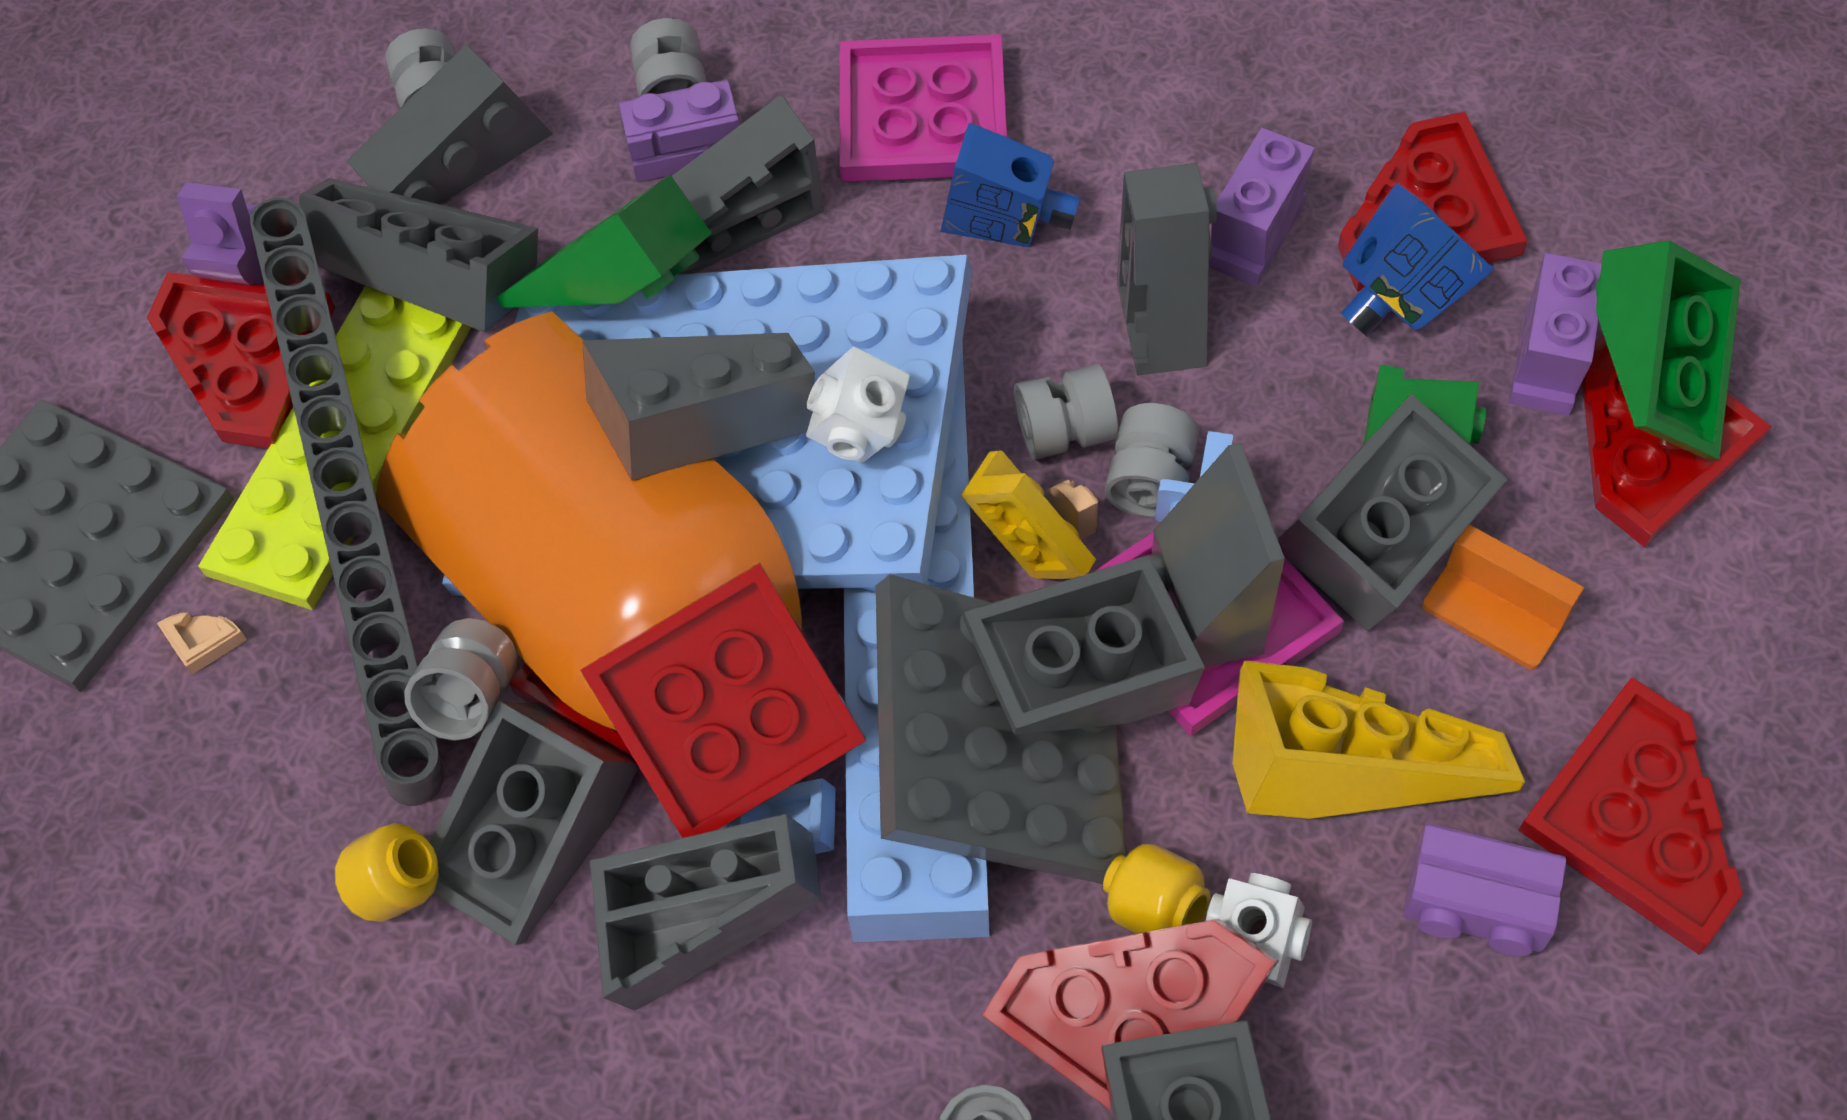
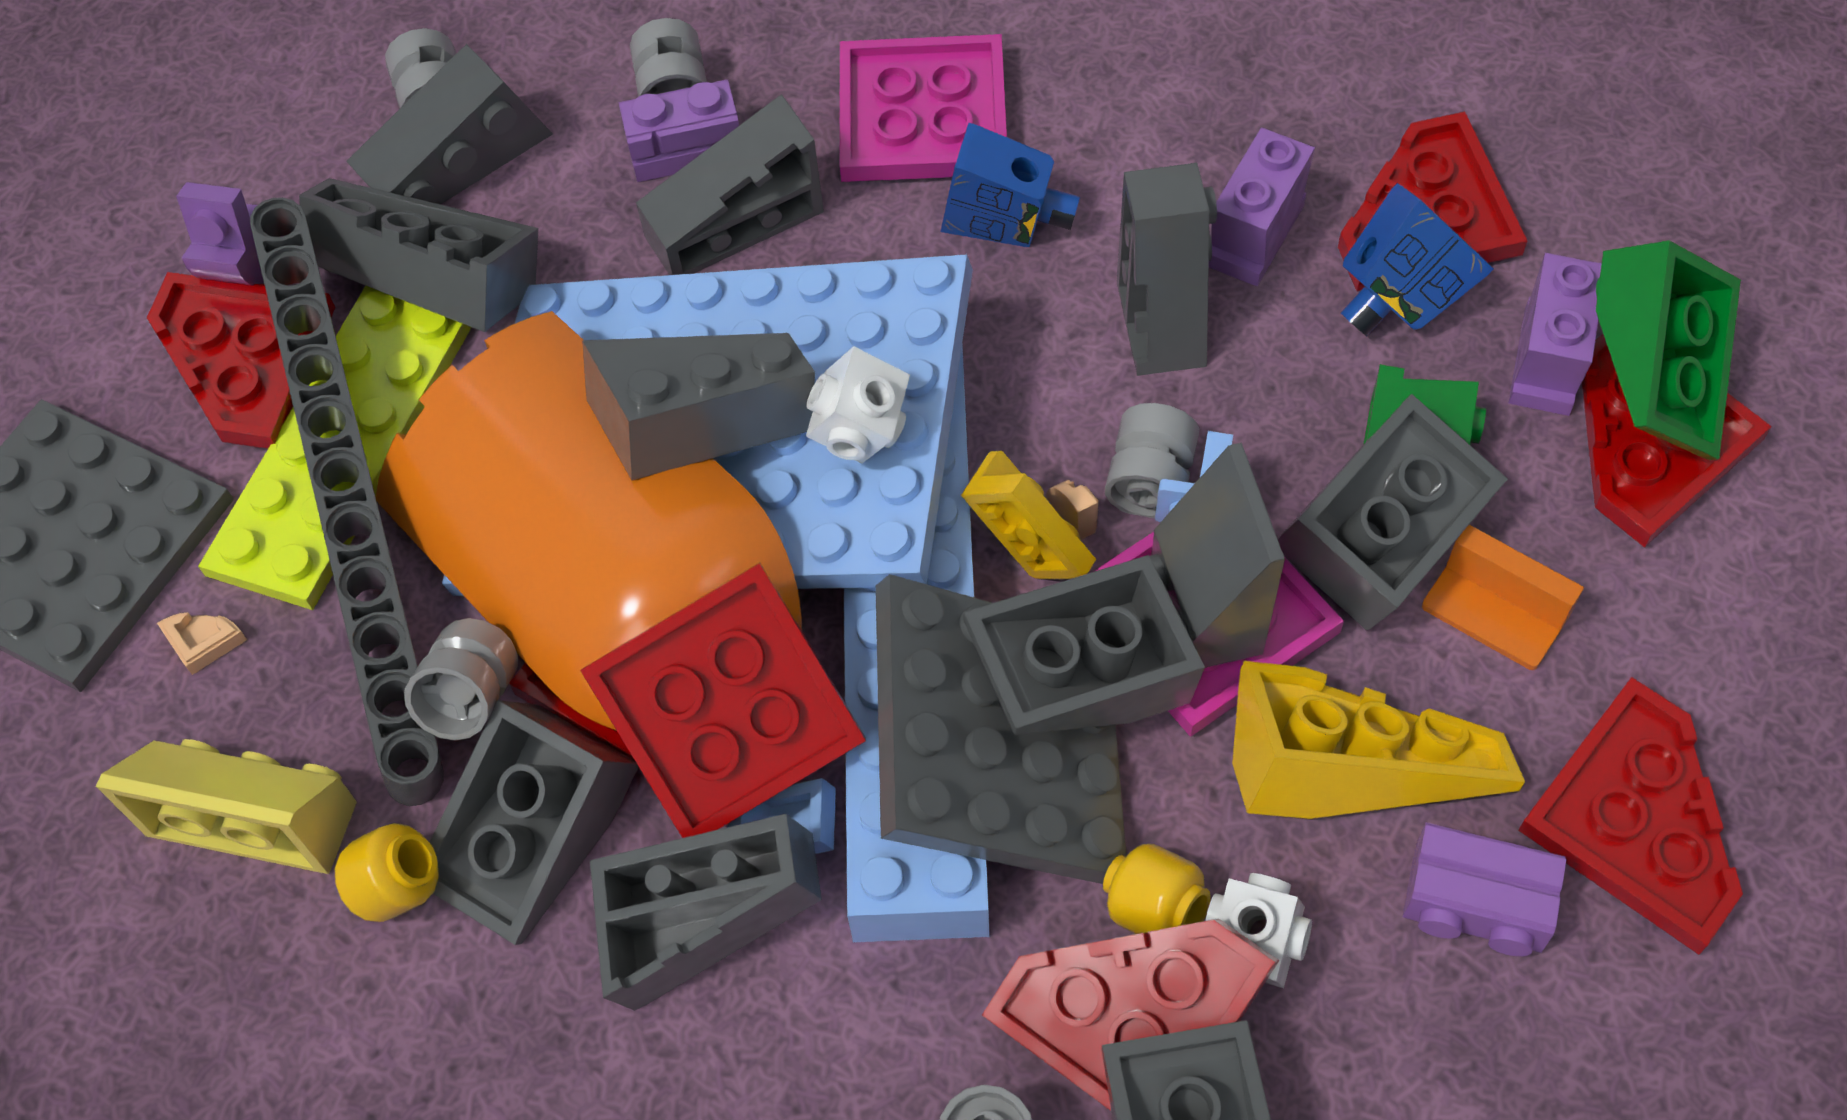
green slope [495,175,712,308] -> none
light grey wheel [1014,364,1118,460] -> none
none -> light yellow slope [96,739,357,874]

